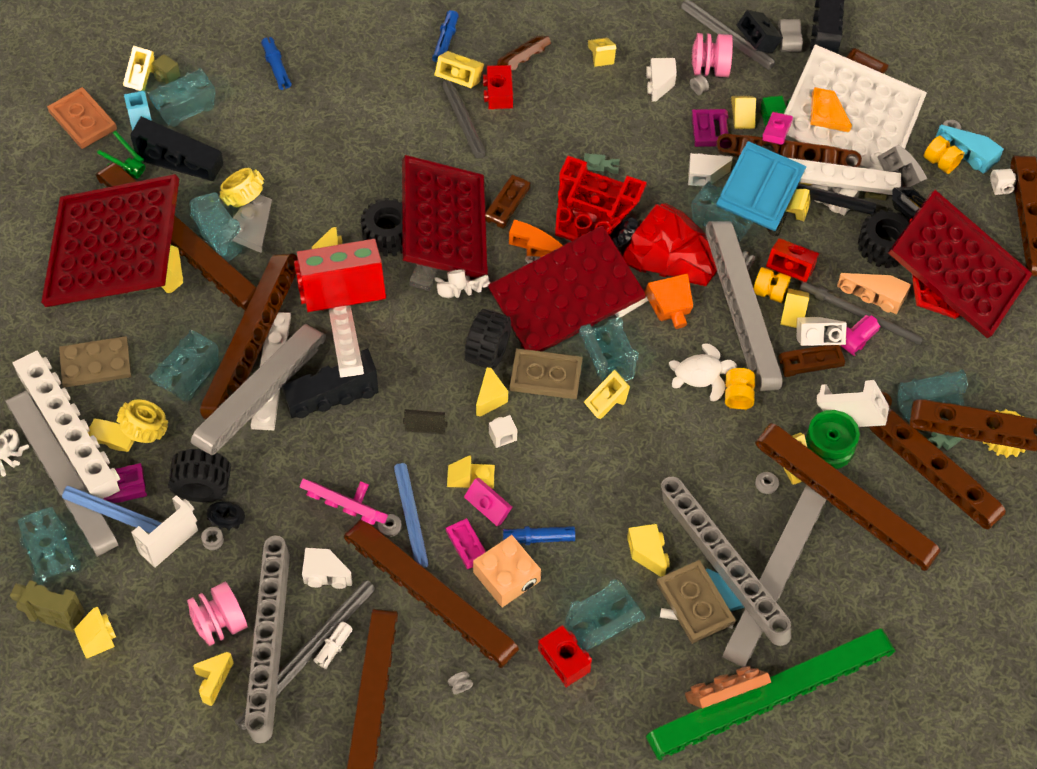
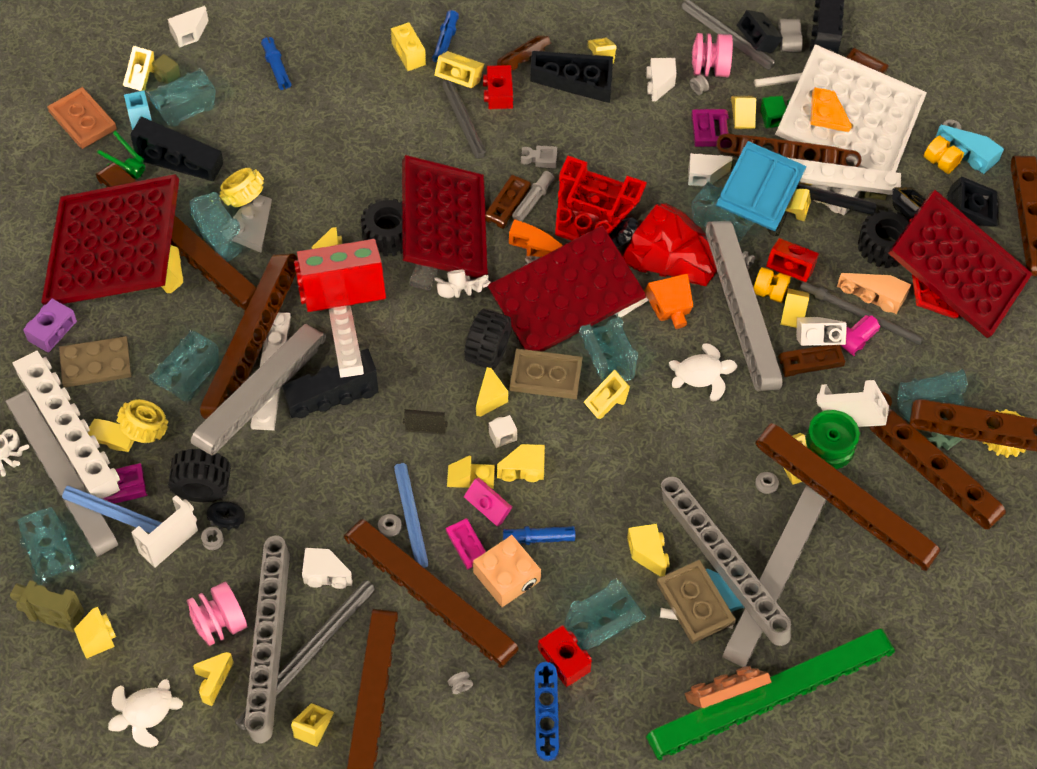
plate [300,479,388,525] -> none
white axle [313,622,352,669] -> none
sand green plate [584,153,620,175] -> none
yellow wheel [725,368,755,410] -> none
dark pink plate [762,112,793,145] -> none
light grey slope [877,145,927,187] -> none
white plate [990,169,1017,195] -> none
none -> medium lavender brick [23,299,77,353]
none -> white animal [108,679,183,748]
none -> white slope [168,6,209,48]
none -> light yellow slope [291,703,334,747]
none -> light yellow brick [391,23,426,71]
none -> light yellow slope [497,444,545,482]
none -> light grey axle [512,171,555,222]
none -> light grey plate [521,146,557,168]
none -> black wedge [530,51,613,103]
none -> blue beam [535,662,559,762]
none -> white piece [754,73,802,88]
none -> black slope [947,176,999,226]

